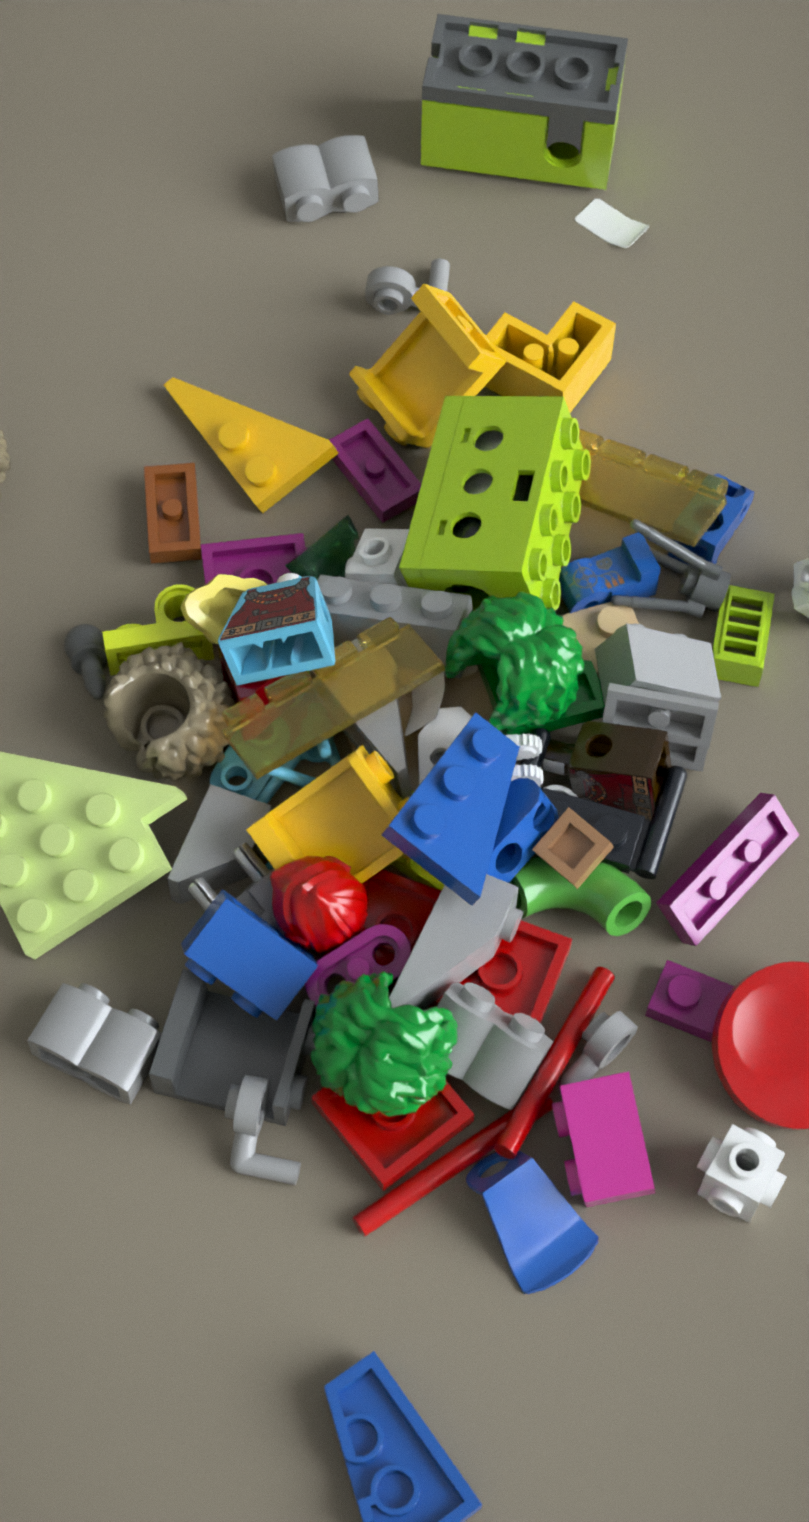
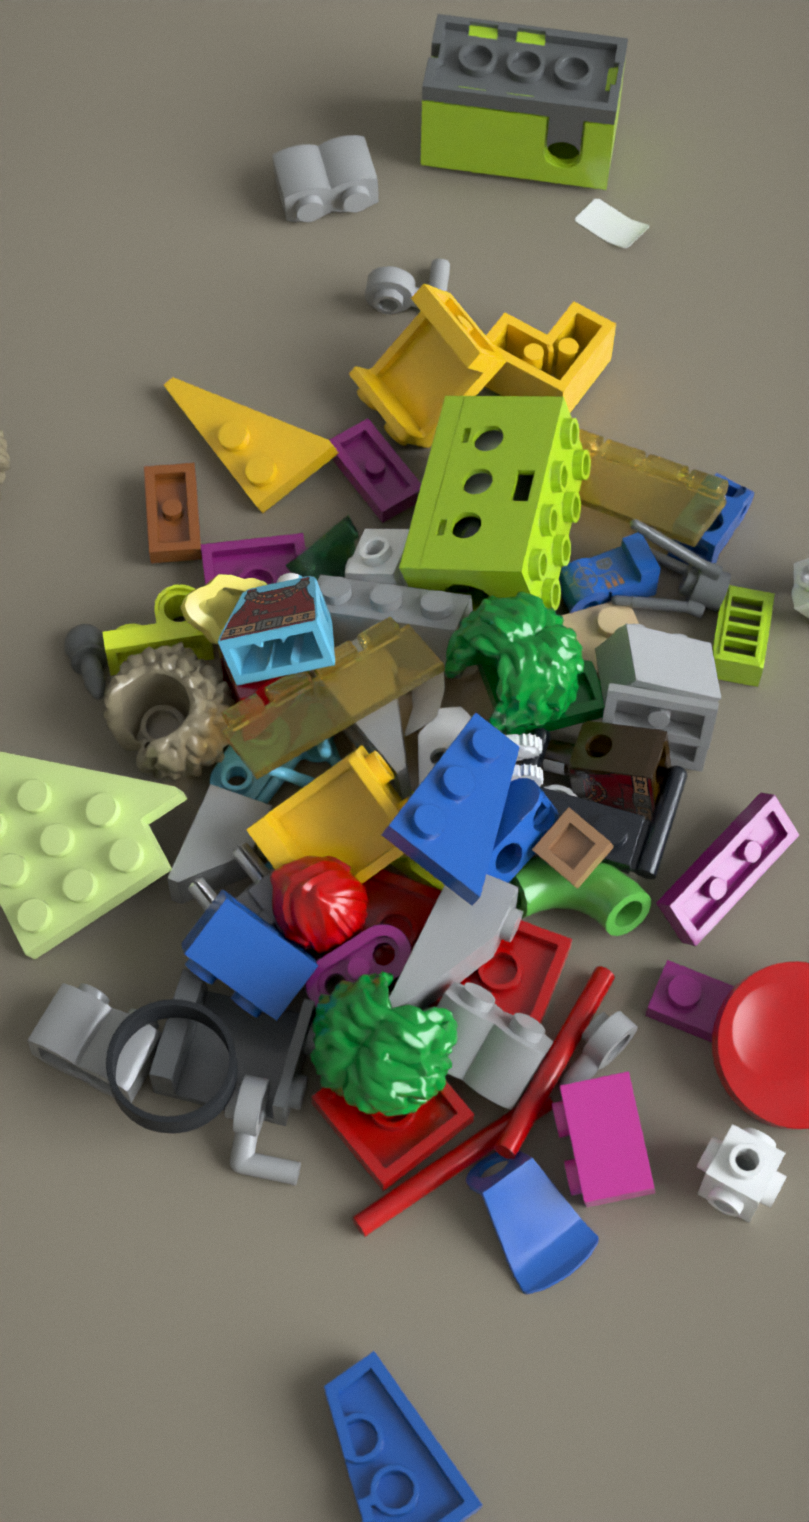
none -> black tyre [106,999,238,1134]

